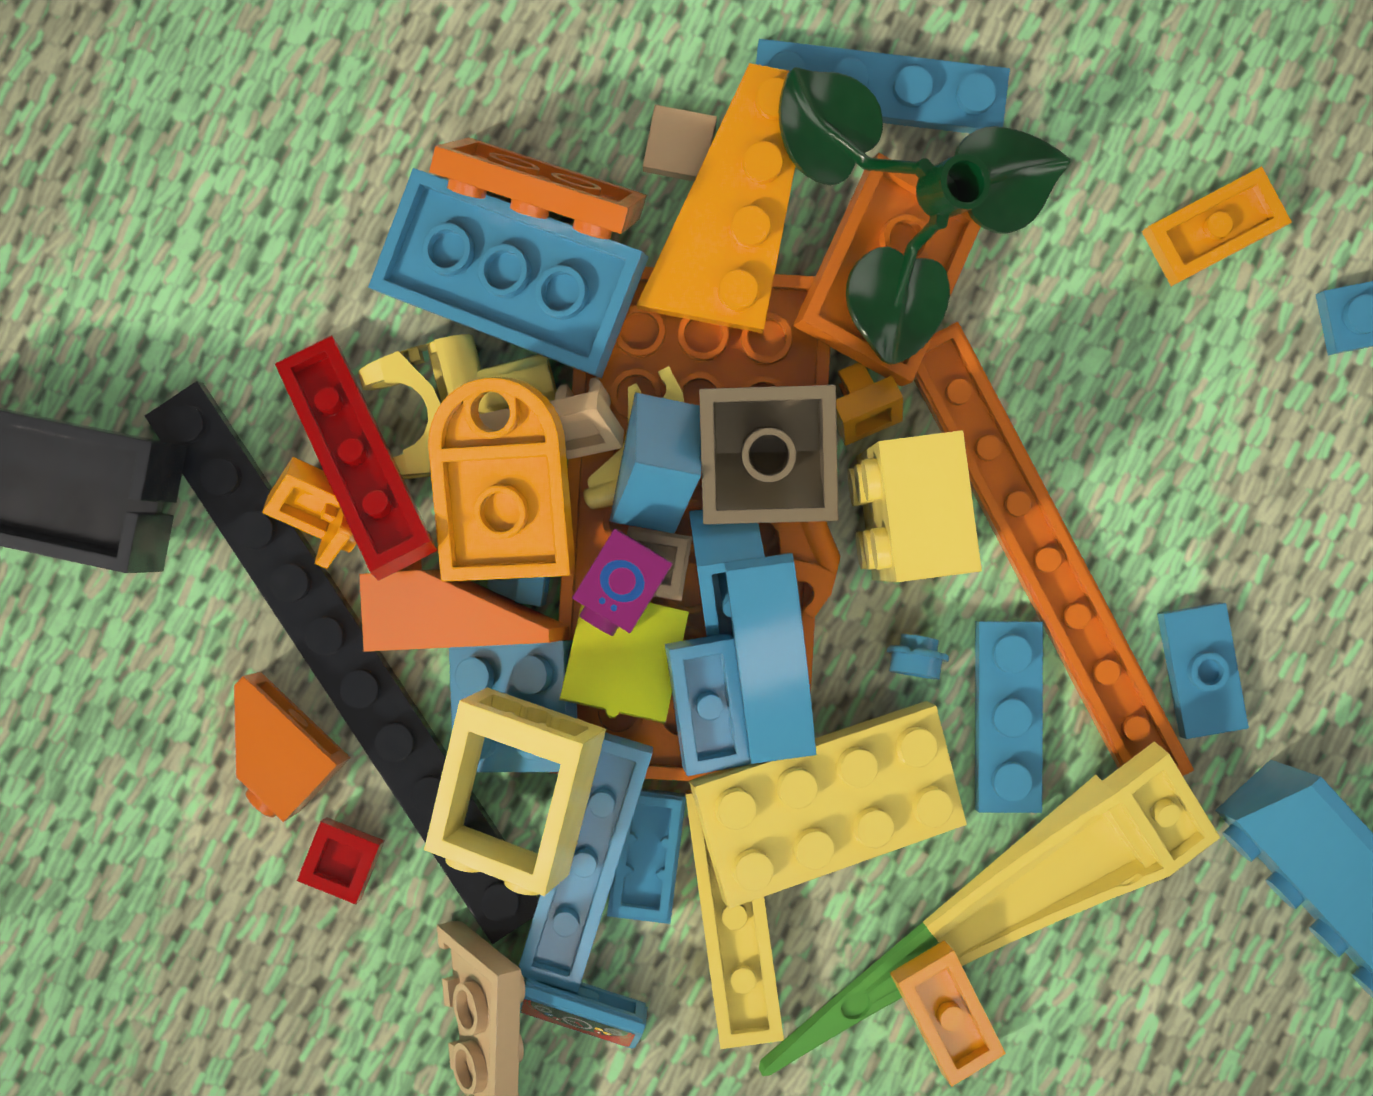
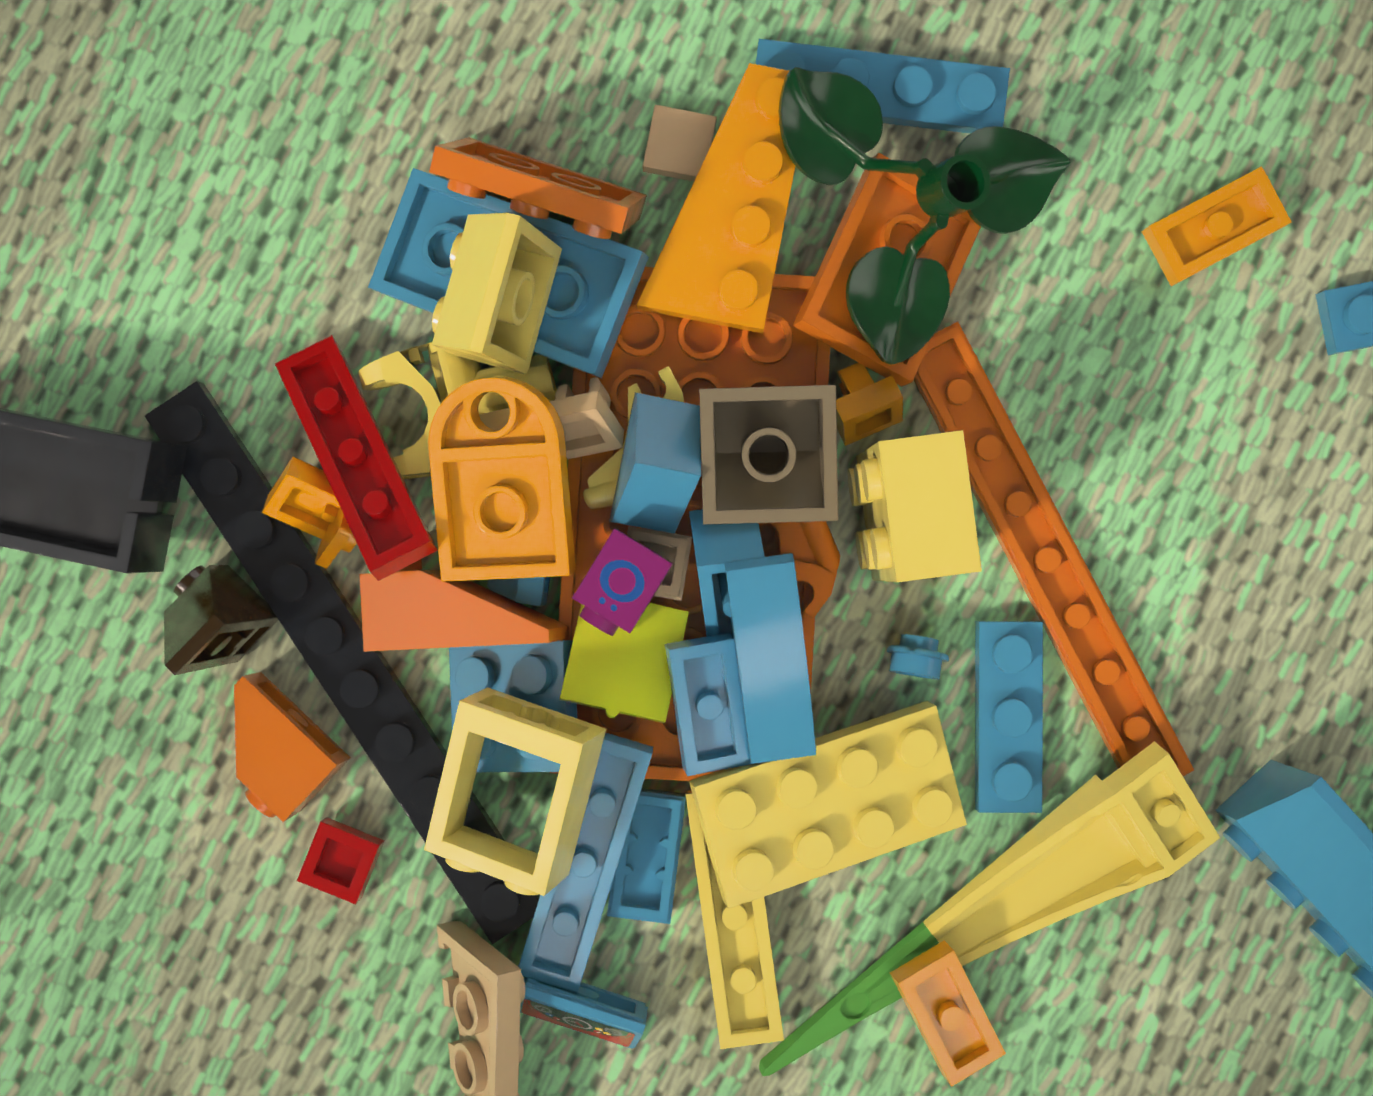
dark azure plate [1157,602,1249,739] -> none
none -> dark brown slope [164,565,278,675]
none -> light yellow slope [432,213,562,375]

